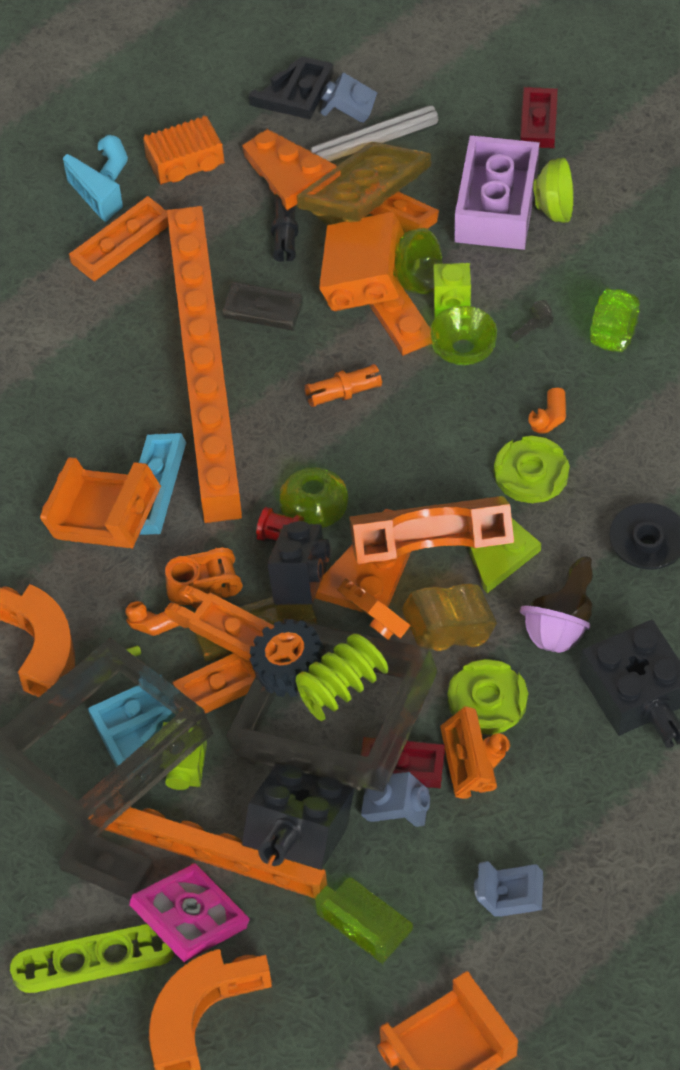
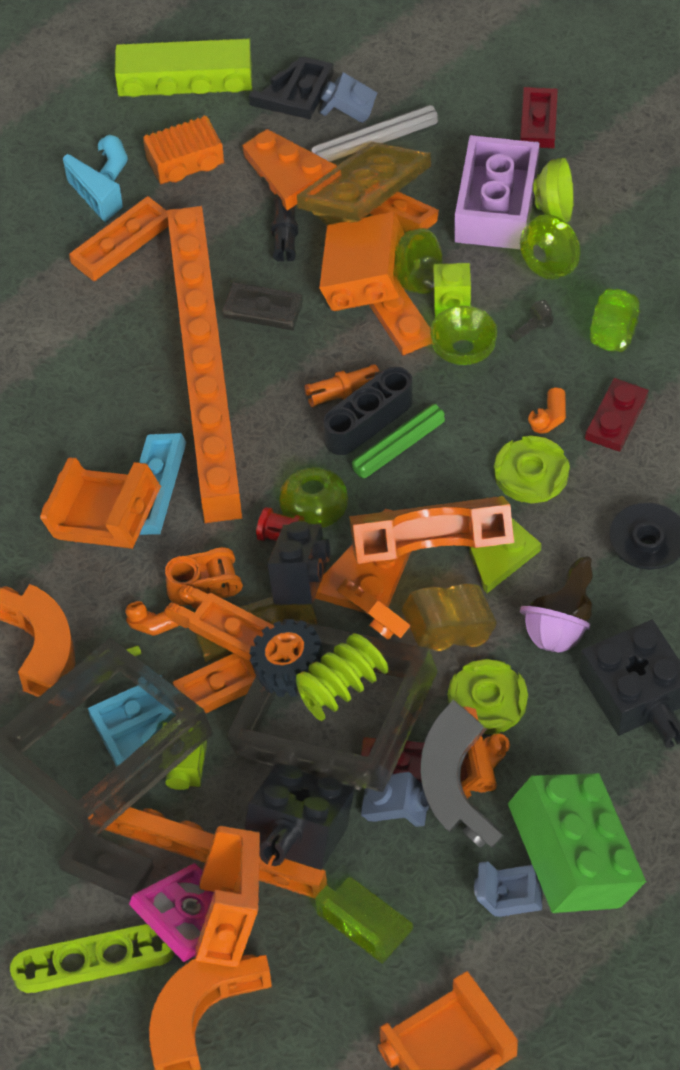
none -> lime brick [115,39,252,97]
none -> orange panel [195,826,260,968]
none -> black beam [323,366,413,455]
none -> bright green axle [352,404,445,479]
none -> dark grey arch [421,700,505,848]
none -> bright green brick [507,773,646,913]
none -> clear neon green piece [520,214,580,280]
none -> dark red plate [585,378,649,452]

